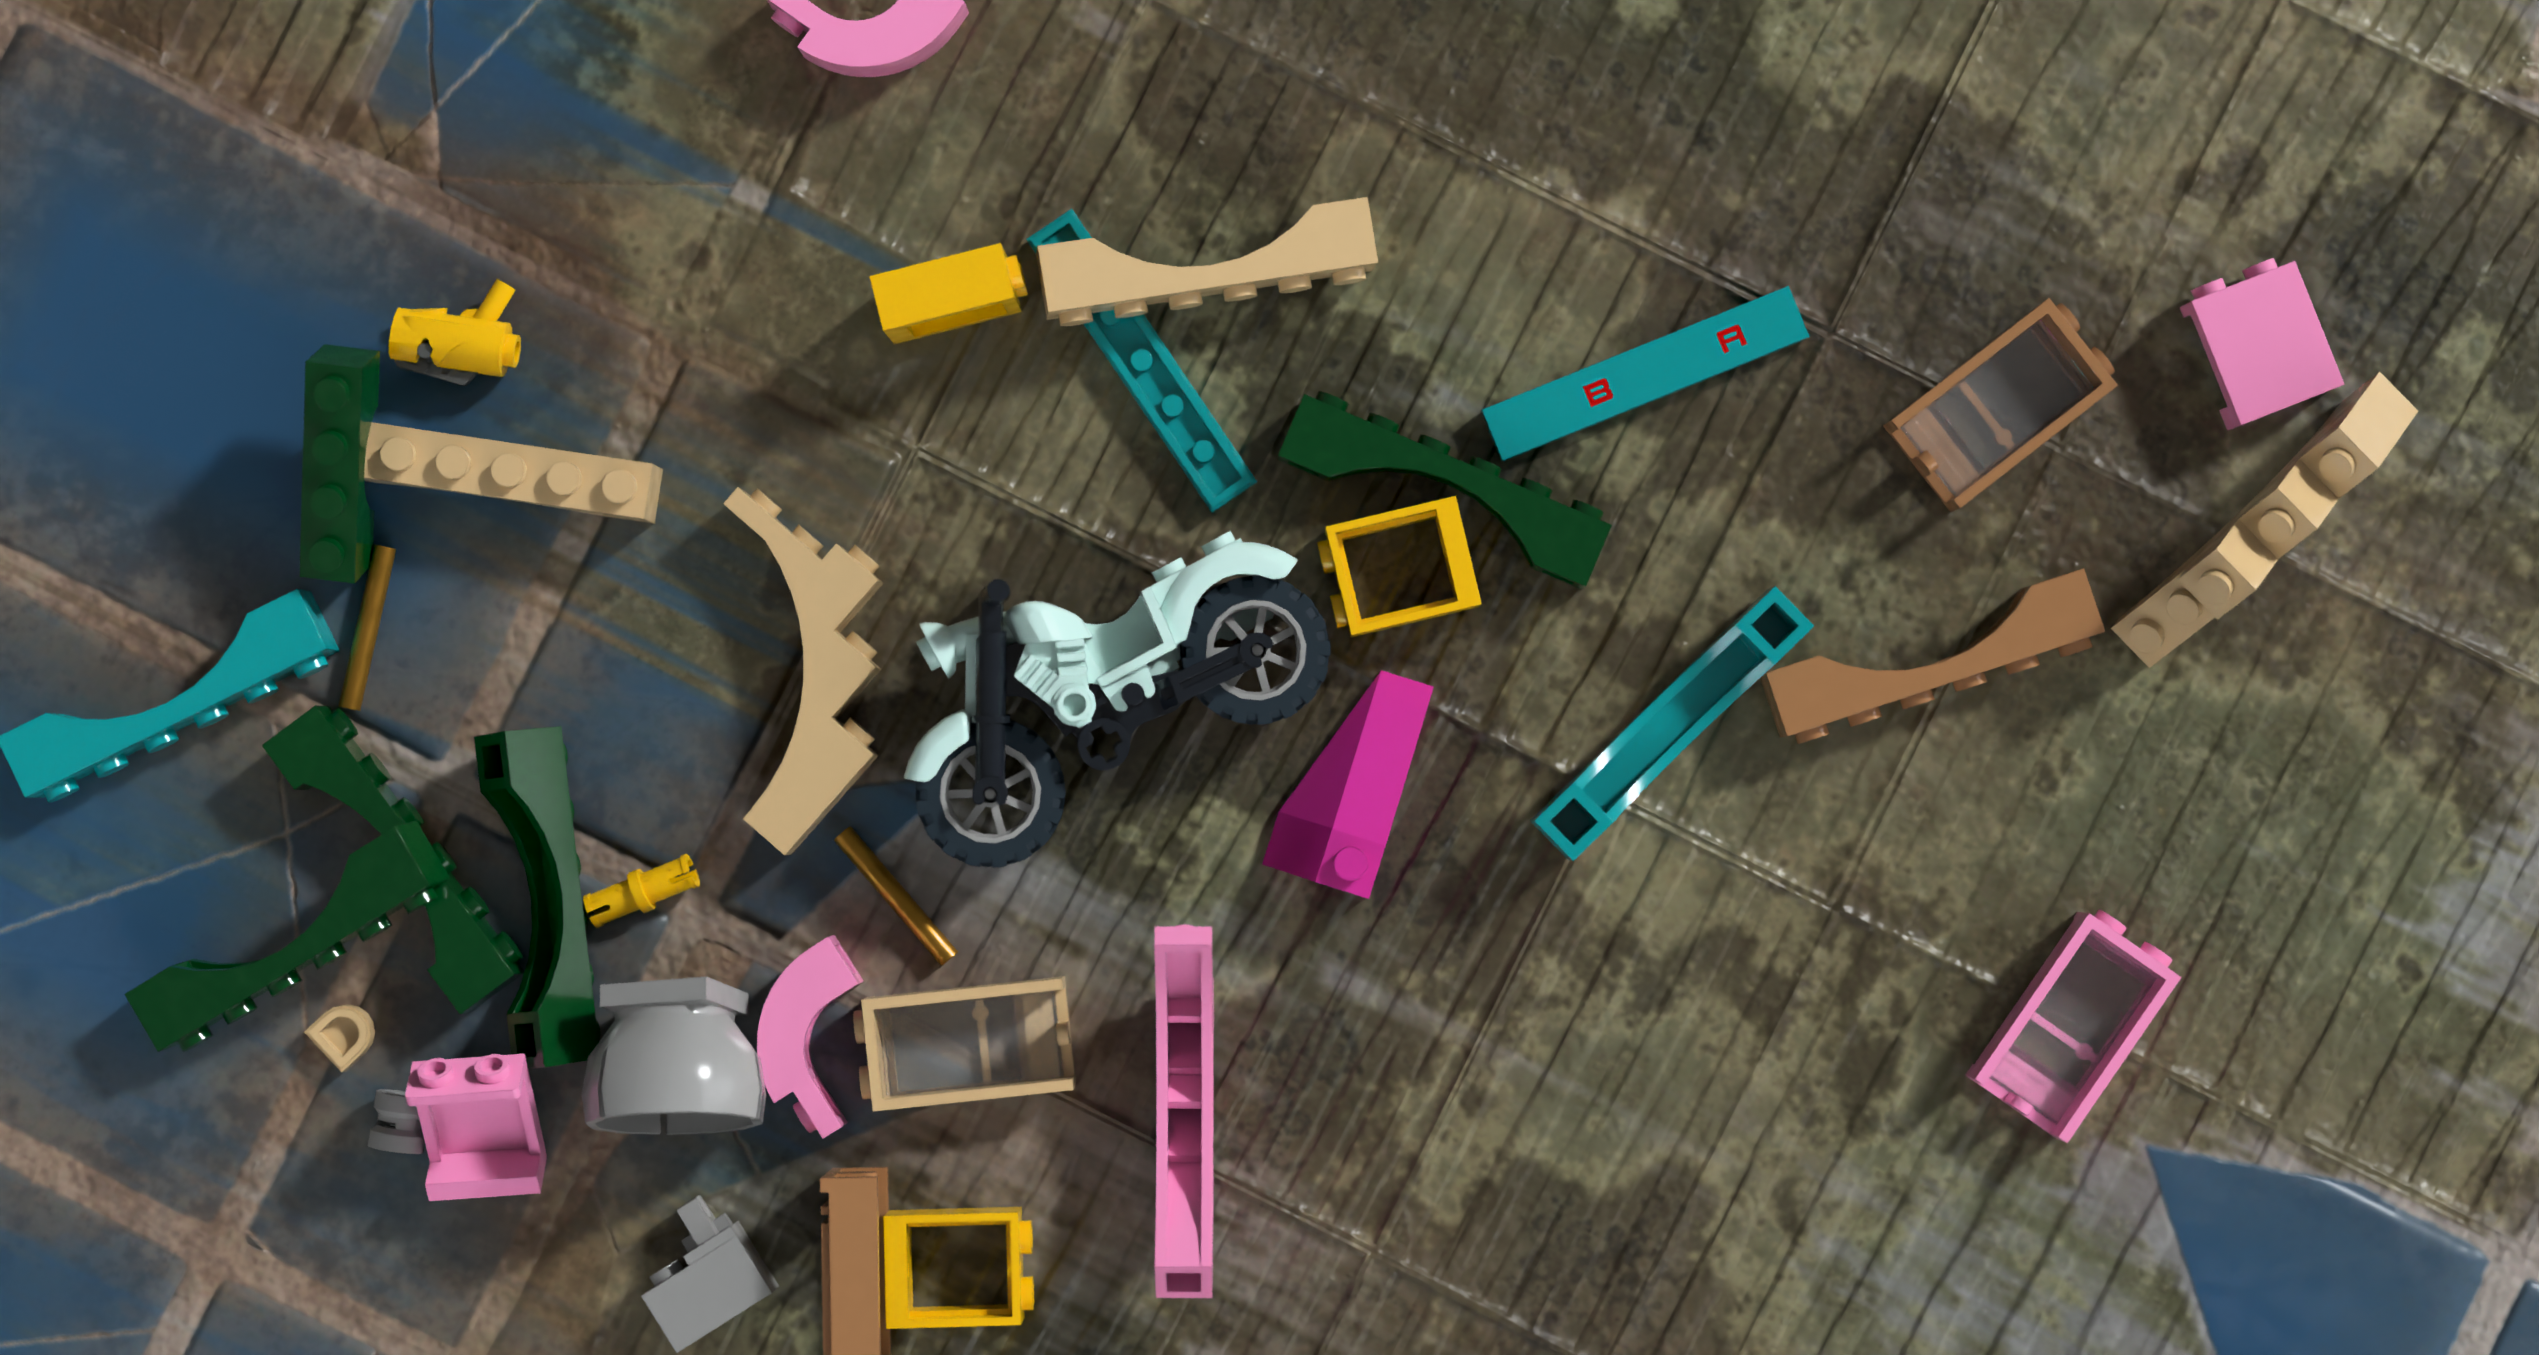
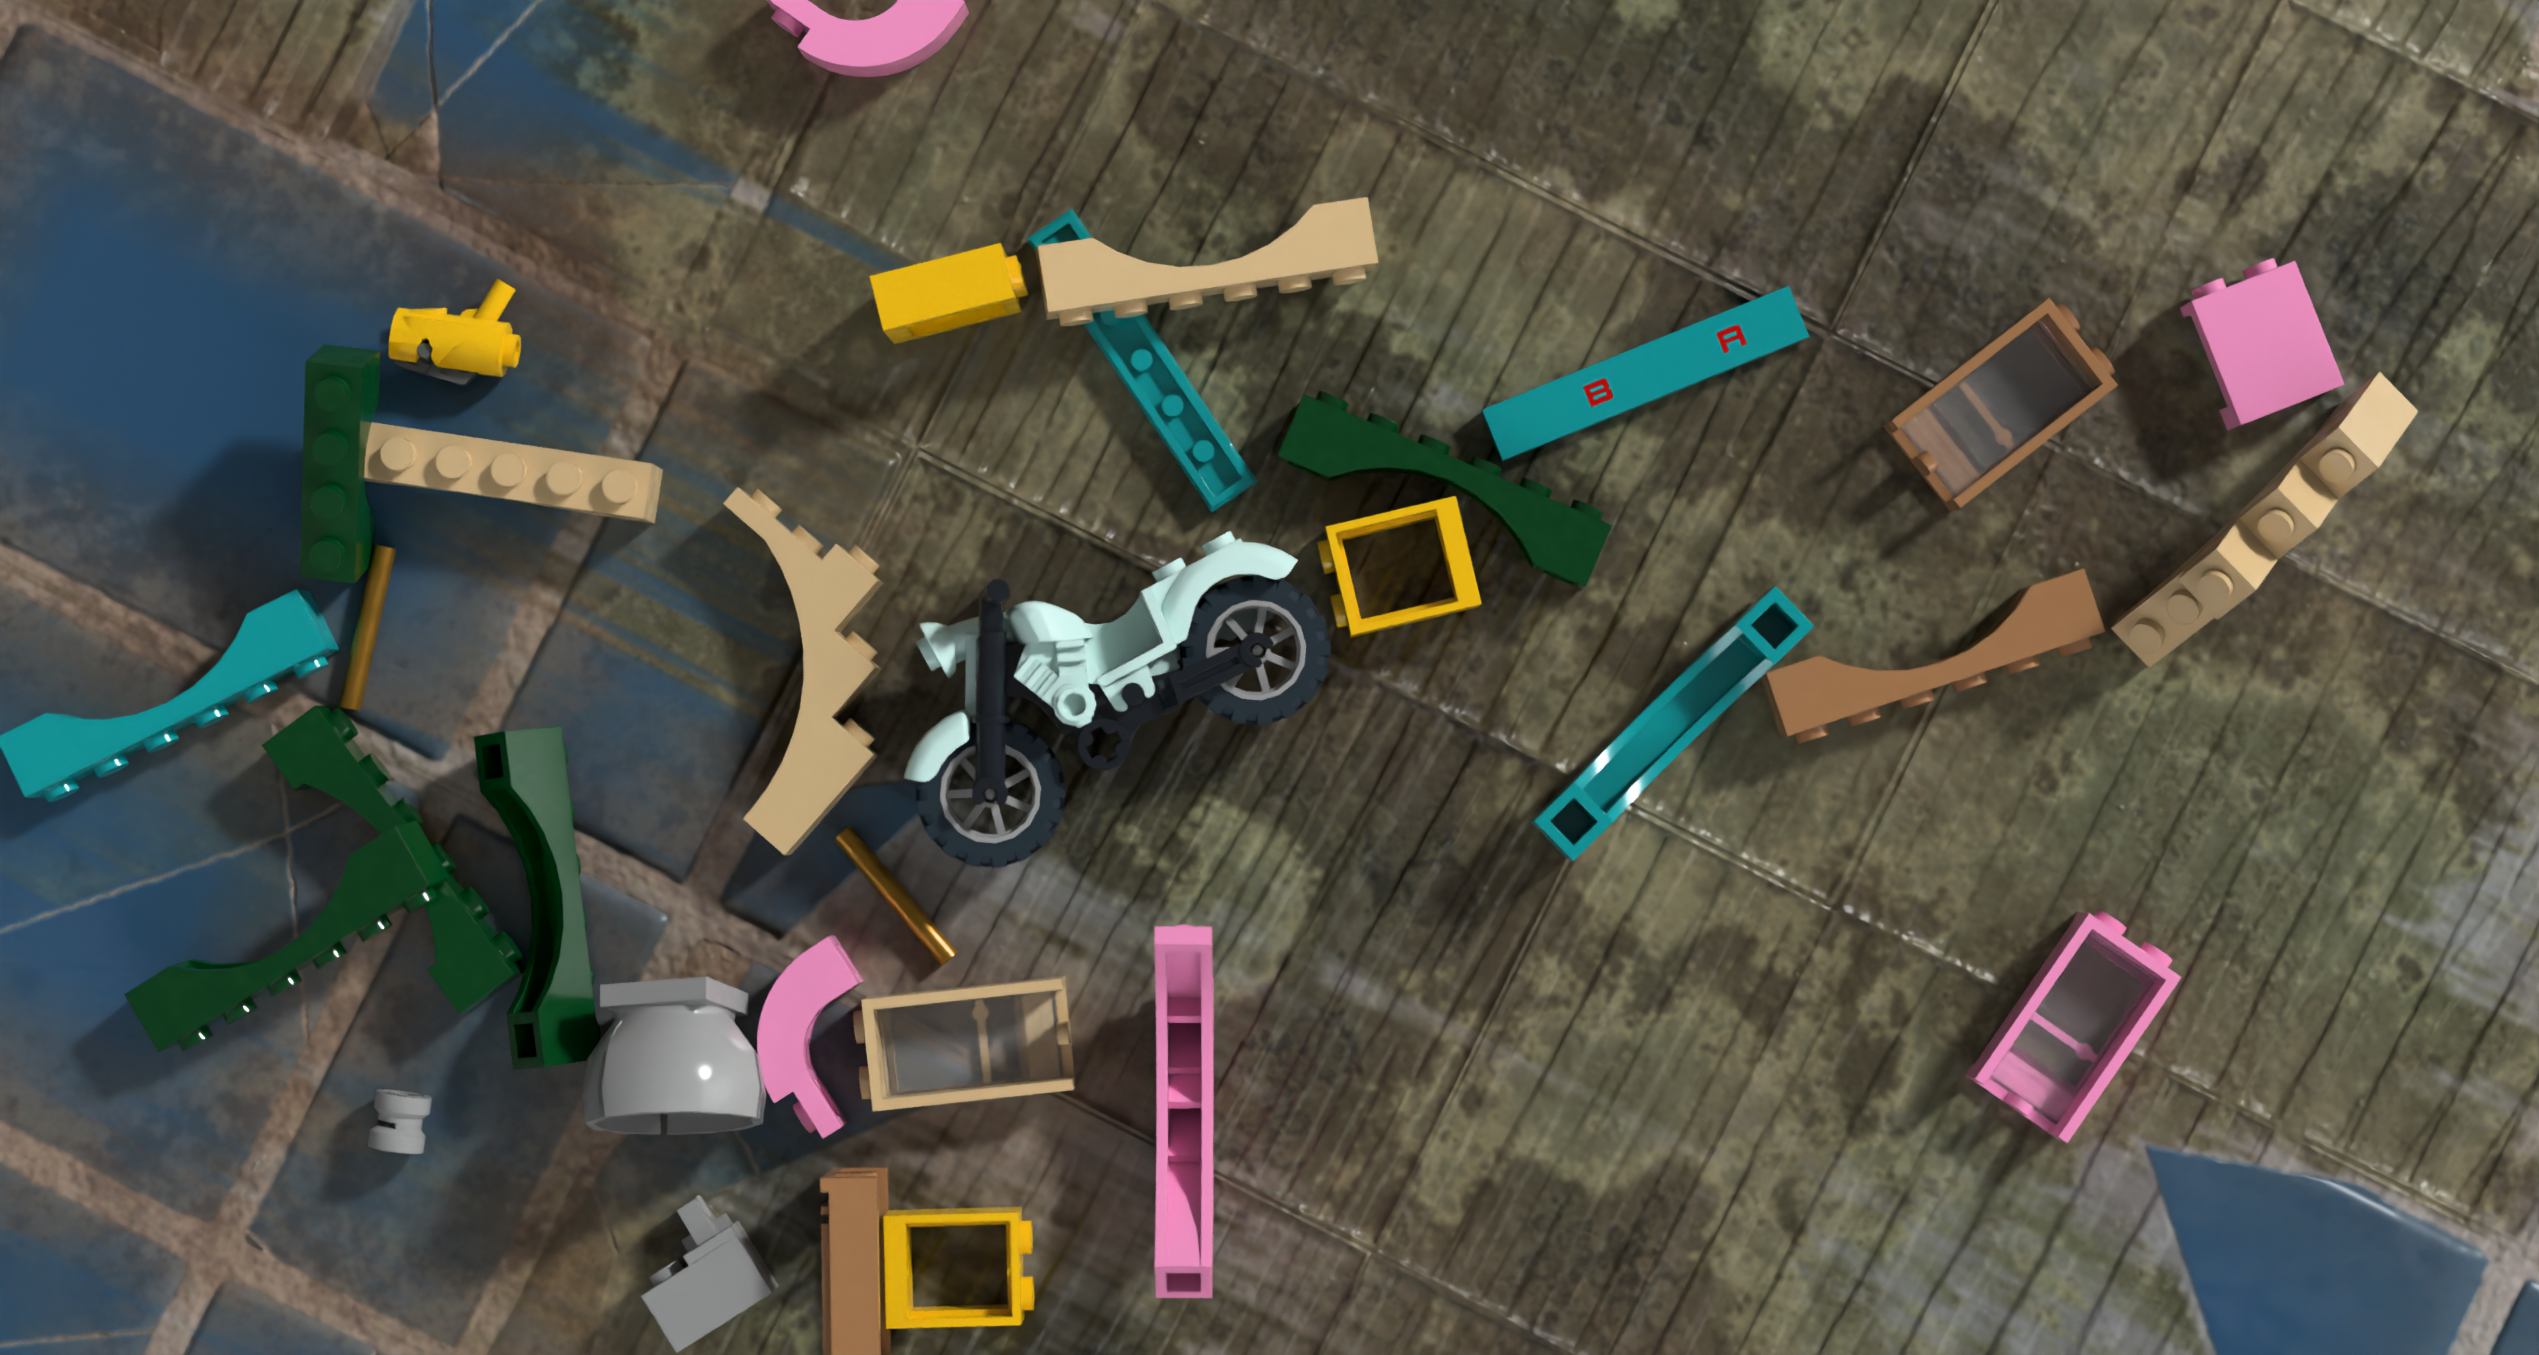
tan tile [304,1004,375,1072] -> none
bright pink panel [405,1054,547,1201] -> none
yellow pin [583,854,700,928] -> none
dark pink wedge [1262,670,1434,899] -> none

